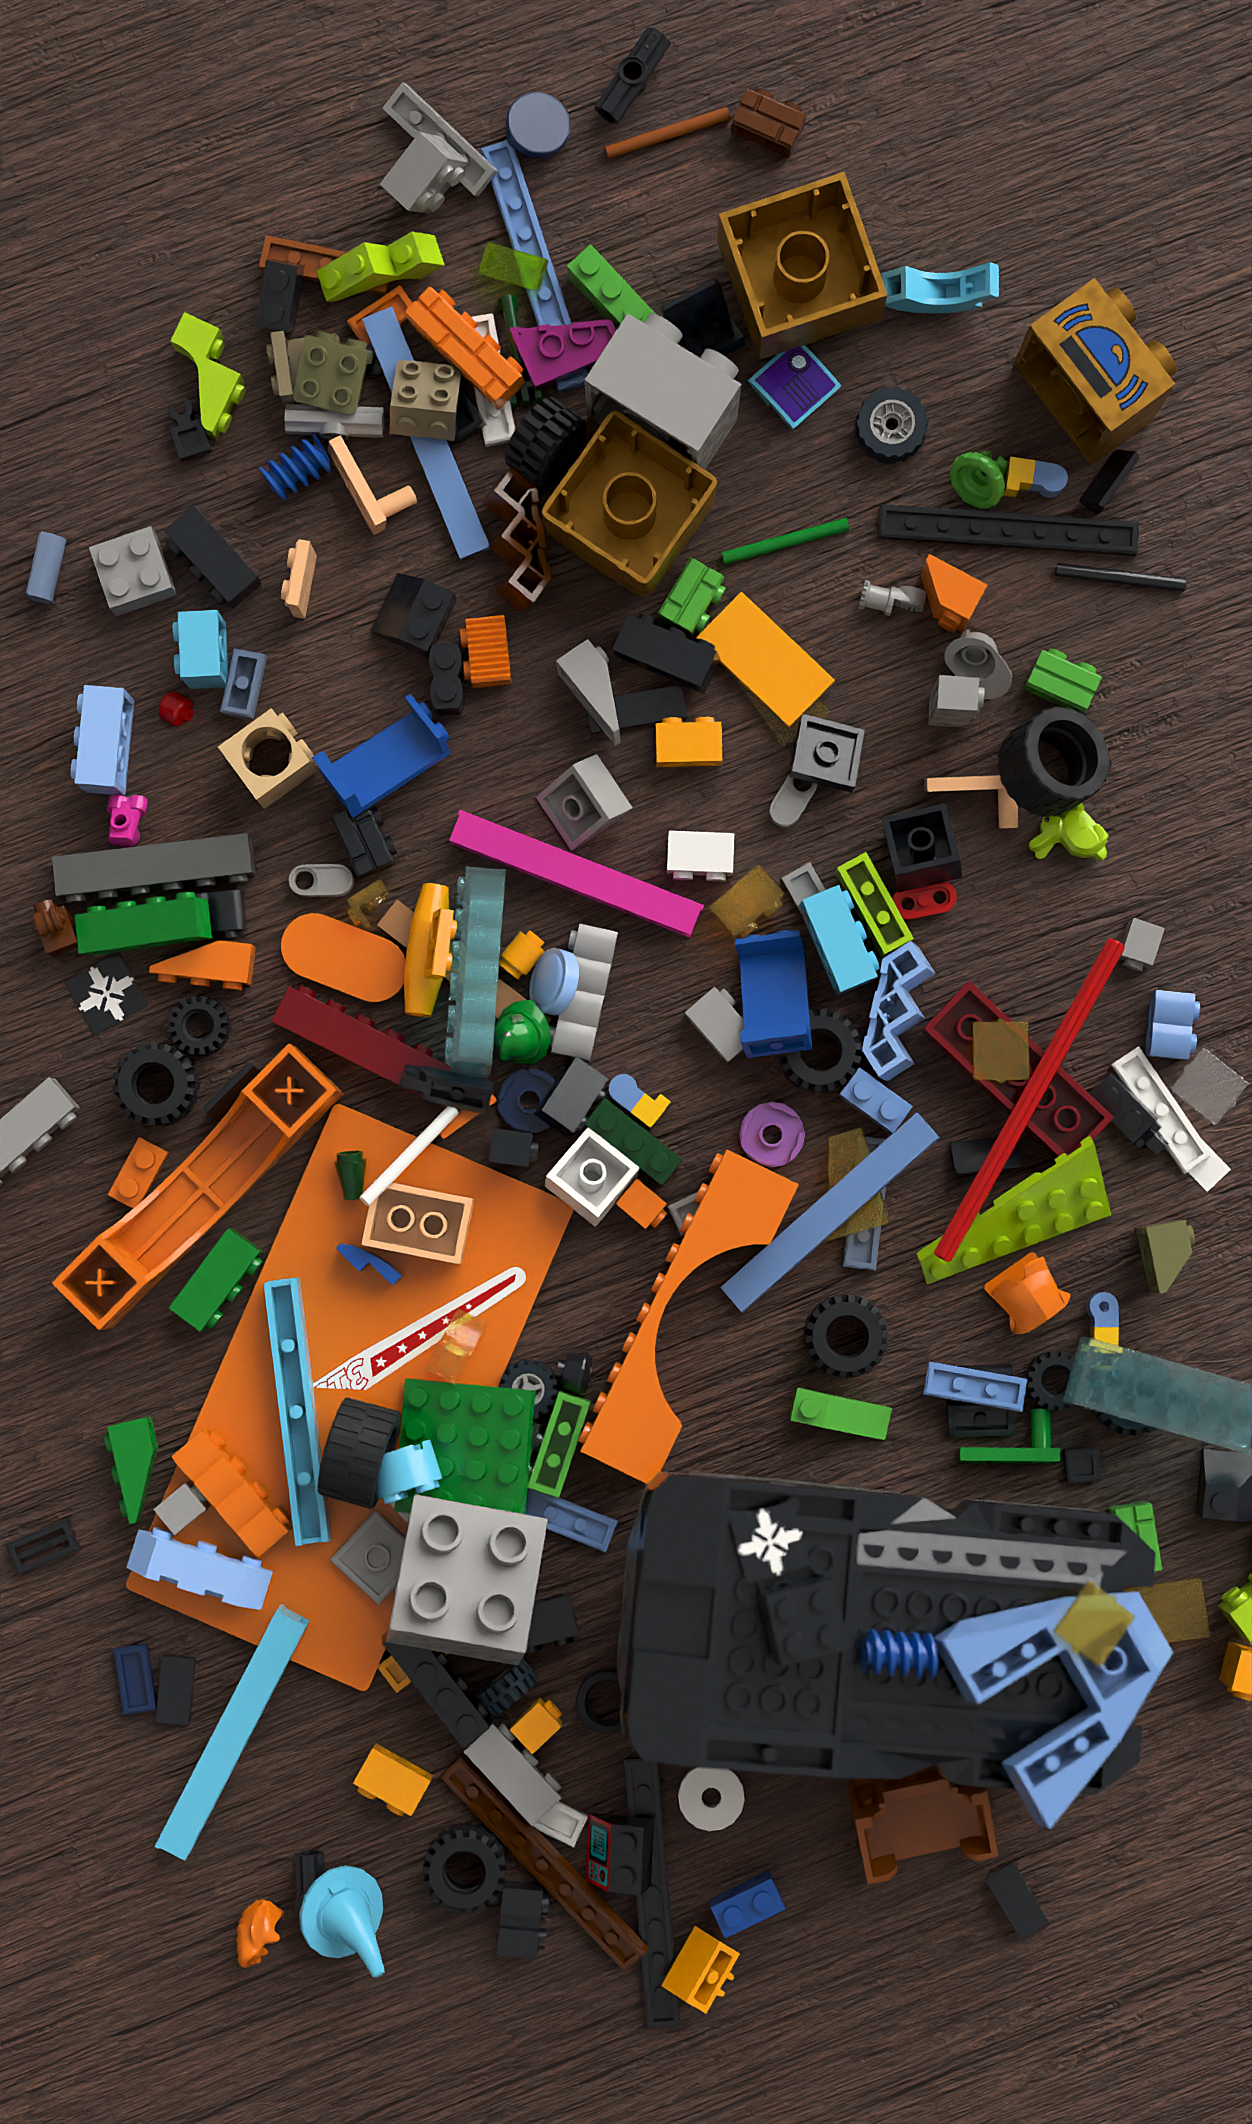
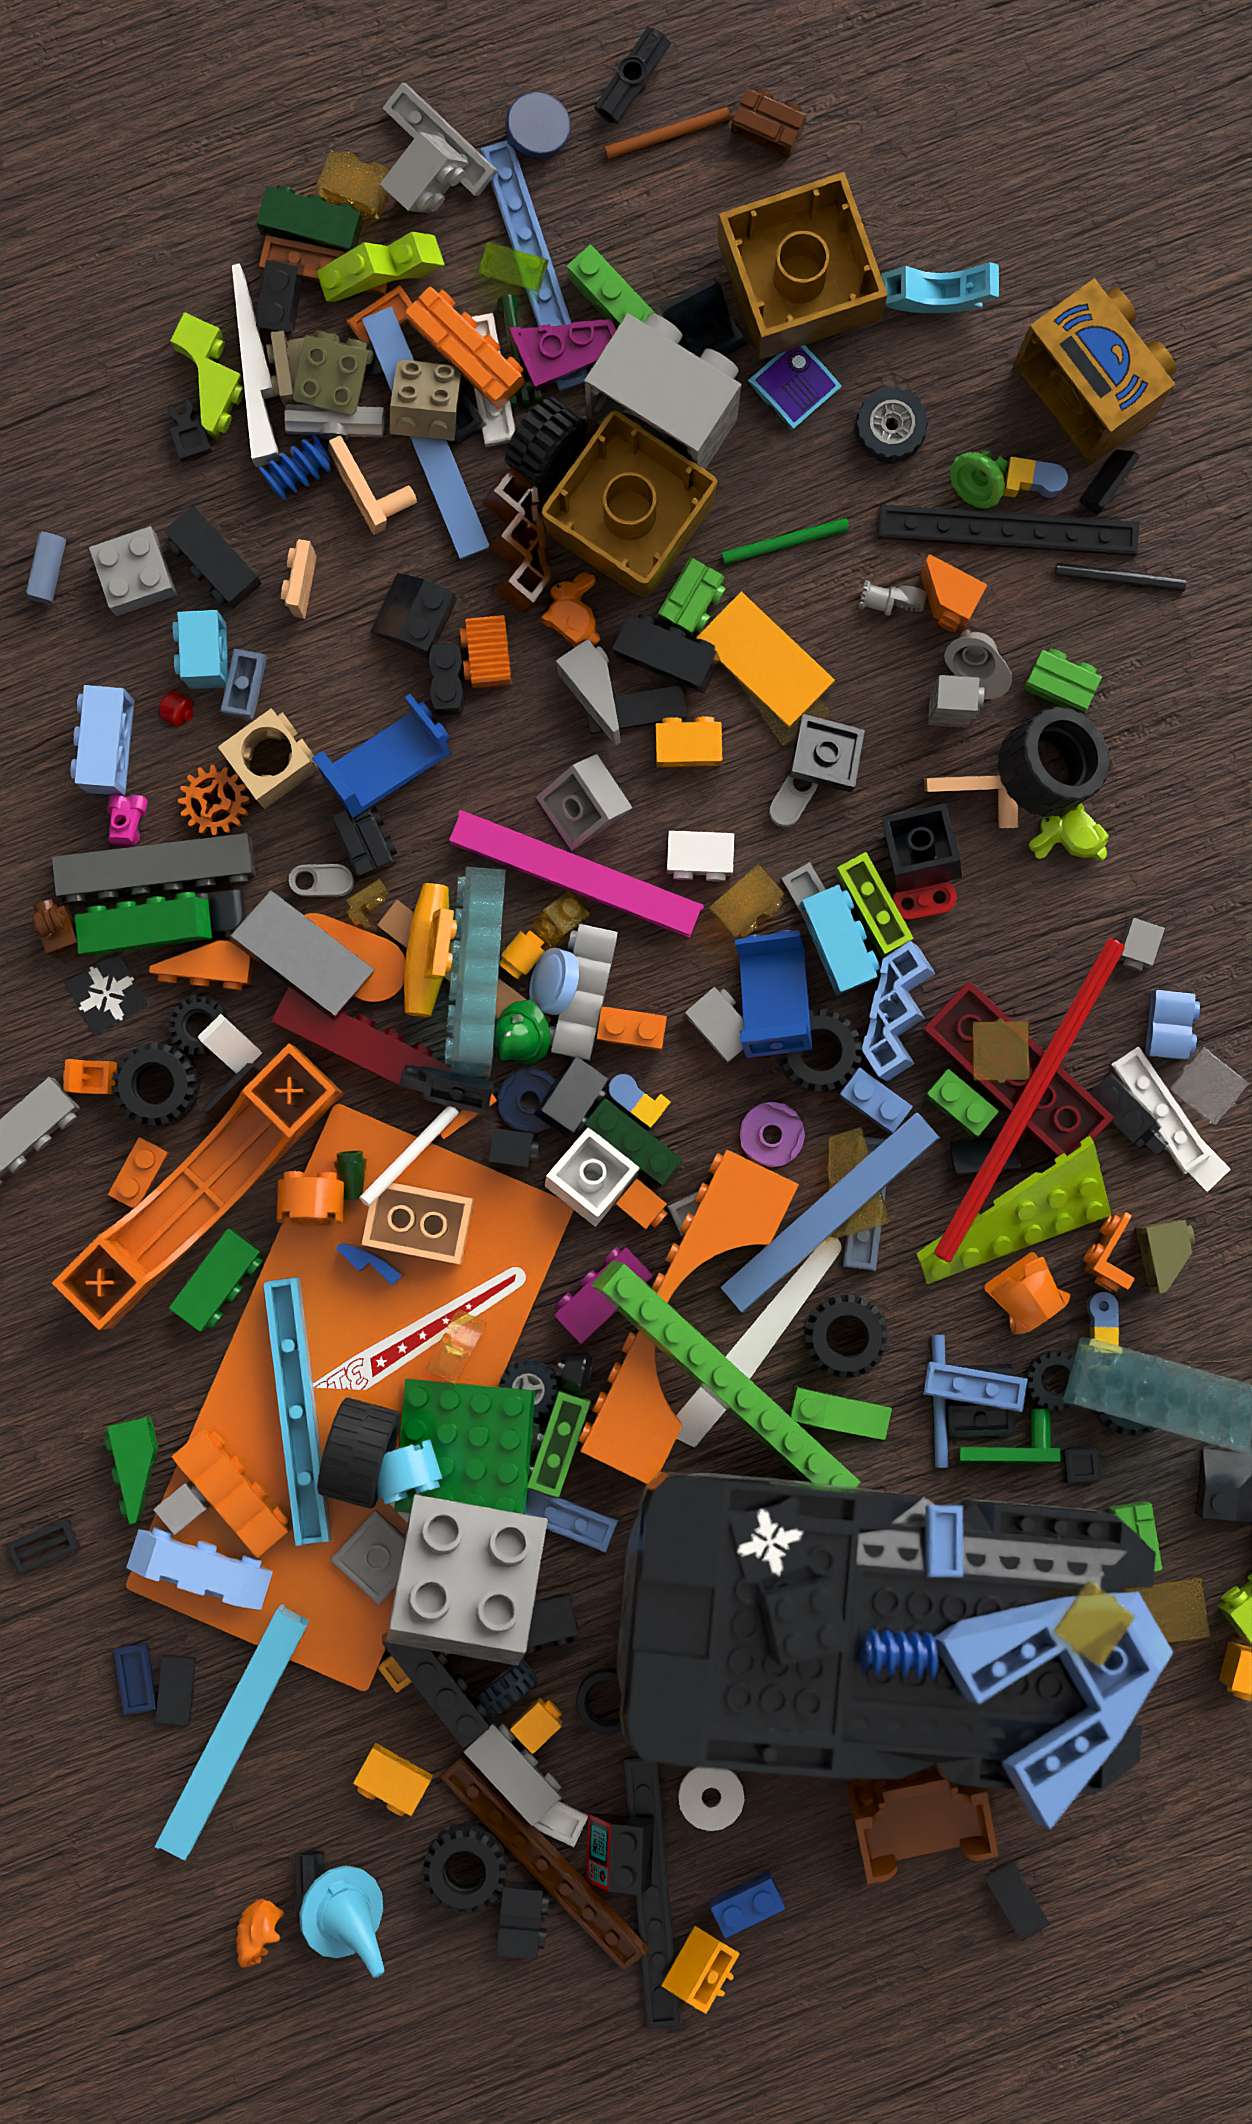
none -> orange bracket [63,1059,117,1095]
none -> orange gear [178,765,251,837]
none -> white tile [198,1014,262,1074]
none -> tile [229,891,375,1020]
none -> white slope [232,263,280,467]
none -> dark green brick [256,186,363,252]
none -> orange brick [276,1171,344,1226]
none -> clear yellow brick [316,150,390,219]
none -> clear yellow bracket [532,890,590,947]
none -> orange animal [540,571,600,648]
none -> magenta brick [554,1247,653,1344]
none -> bright green brick [591,1261,860,1488]
none -> orange brick [597,1006,667,1051]
none -> white sticker [676,1237,841,1447]
none -> bright green brick [924,1069,999,1138]
none -> medium blue tile [925,1506,963,1577]
none -> medium blue bar [931,1335,948,1468]
none -> orange bracket [1083,1212,1135,1292]

